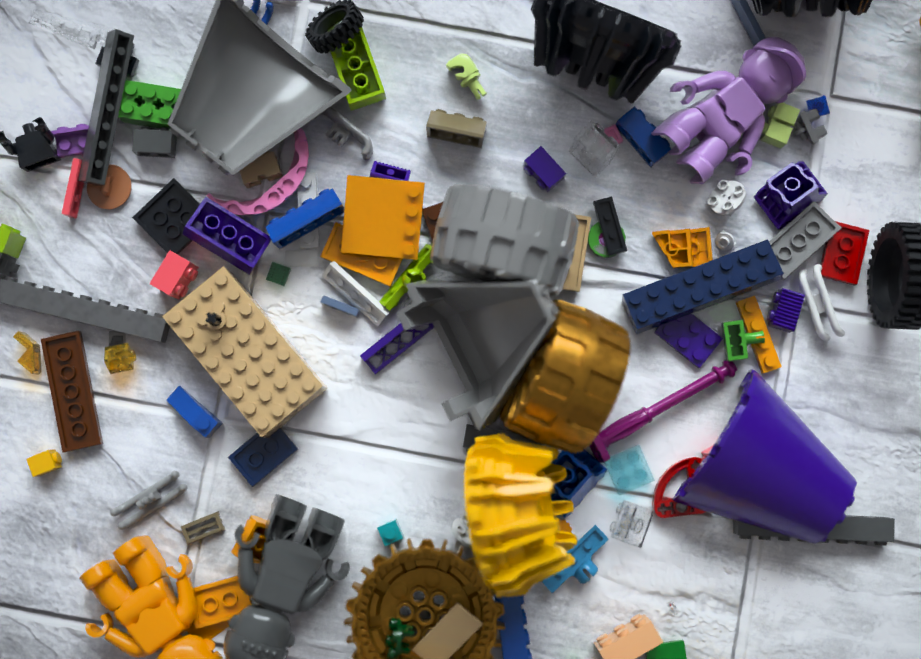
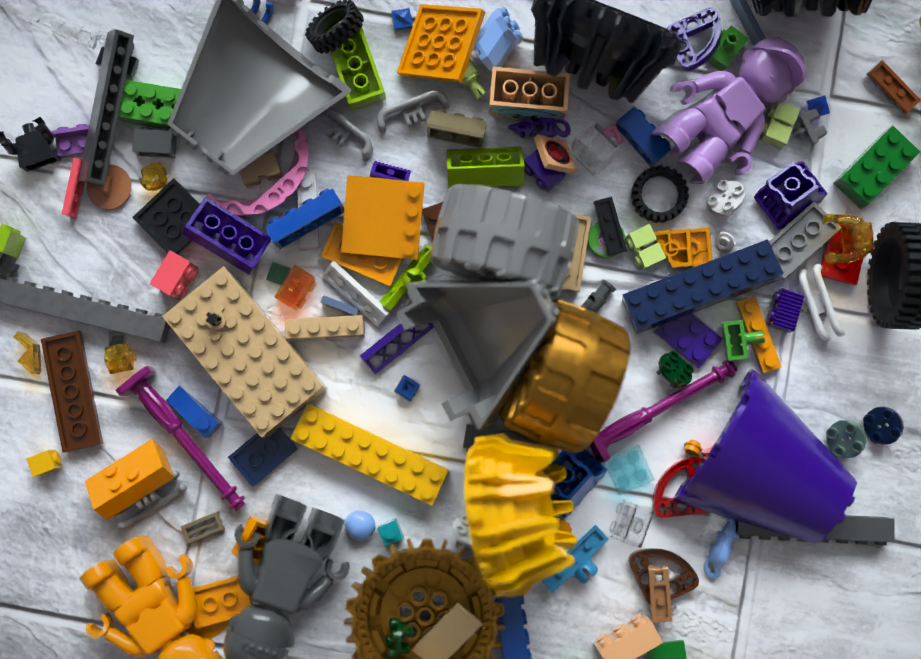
none -> light orange brick [85,439,175,520]
none -> magenta piece [115,366,245,511]
none -> clear yellow hair [139,162,169,191]
none -> clear orange brick [274,265,317,311]
none -> tan brick [285,315,365,341]
none -> yellow brick [290,403,449,506]
none -> light blue hair [344,510,375,541]
none -> light grey piece [377,90,449,134]
none -> blue tile [391,8,413,31]
none -> blue tile [393,375,420,402]
none -> light orange plate [397,4,486,83]
none -> lime slope [446,146,525,189]
none -> light blue brick [474,7,524,71]
none -> light nougat brick [488,67,570,122]
none -> dark purple animal [508,118,571,138]
none -> light nougat tile [534,134,578,174]
none -> dark grey piece [581,279,616,313]
none -> yellowish green piece [626,224,666,270]
none -> reddish brown beam [628,548,699,604]
none -> black tyre [631,165,689,223]
none -> medium nougat plate [647,564,672,623]
none -> dark green plate [656,351,694,388]
none -> beam [667,8,722,72]
none -> light orange plate [684,440,703,456]
none -> light blue animal [704,519,738,579]
none -> bright green brick [707,26,749,71]
none -> clear yellow torso [822,214,874,264]
none -> sand green plate [826,420,866,458]
none -> green brick [833,126,920,209]
none -> dark blue plate [863,406,904,445]
none -> dark orange plate [866,60,921,114]

